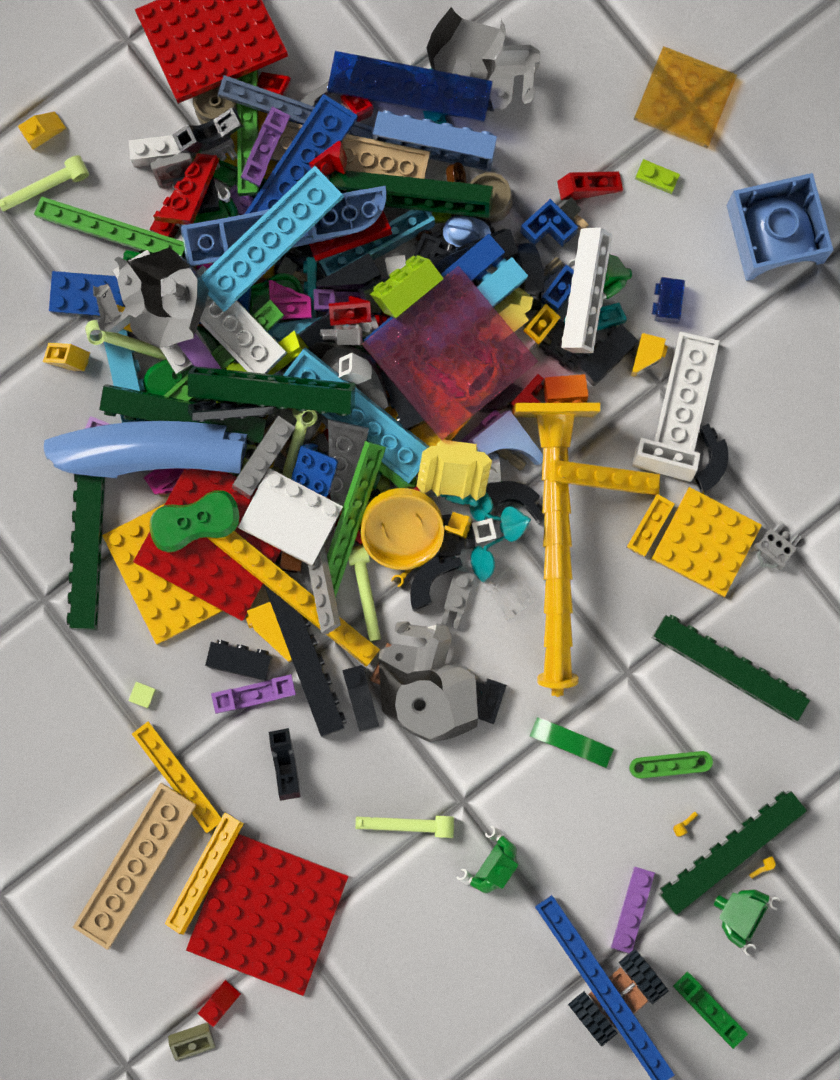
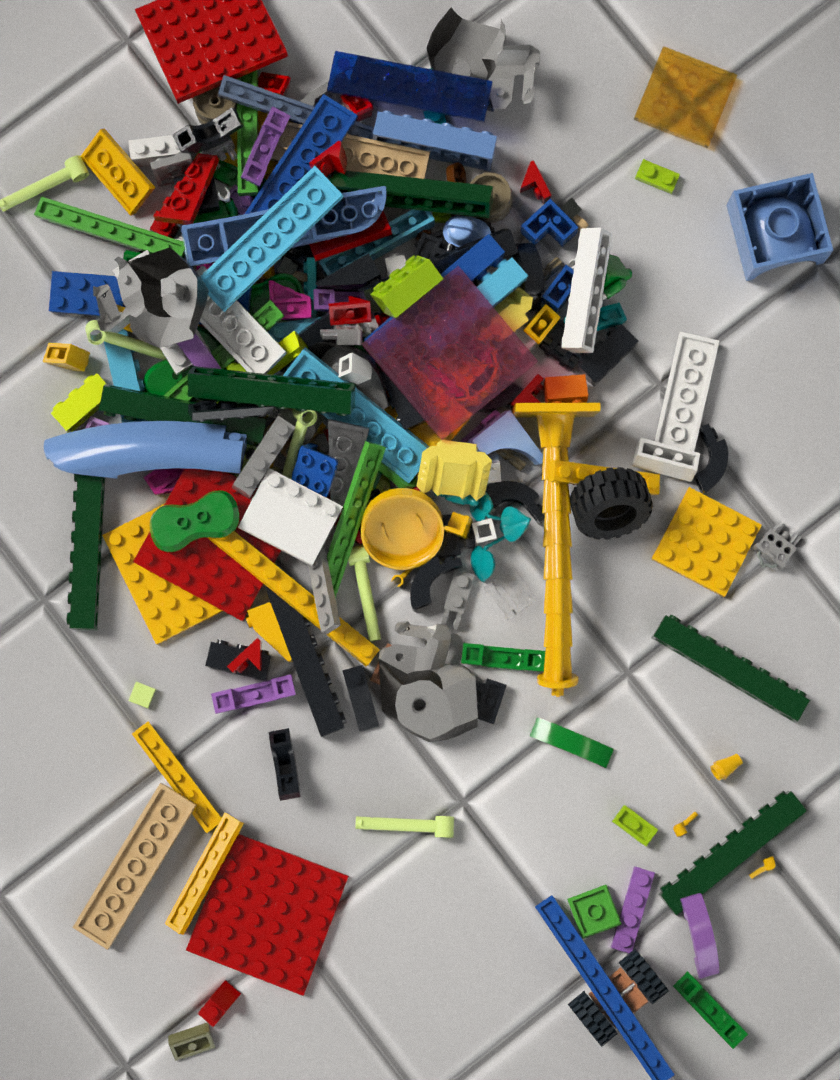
yellow slope [18,111,66,150] -> none
reddish brown brick [280,551,303,574] -> none
green torso [457,826,518,893] -> none
red slope [557,171,623,200] -> none
yellow plate [626,494,675,557] -> none
bright green plate [629,751,713,779] -> none
yellow slope [631,333,668,377] -> none
clear blue brick [652,277,685,324] -> none
torso [714,889,780,956] -> none
none -> neon yellow brick [51,373,106,433]
none -> yellow tile [81,128,156,216]
none -> red slope [227,638,262,674]
none -> green slope [461,643,545,672]
none -> red slope [520,160,552,204]
none -> bright green plate [567,884,622,939]
none -> black tyre [570,467,653,540]
none -> lime plate [611,805,658,847]
none -> medium lavender slope [681,893,719,979]
none -> yellow cone [710,753,743,781]

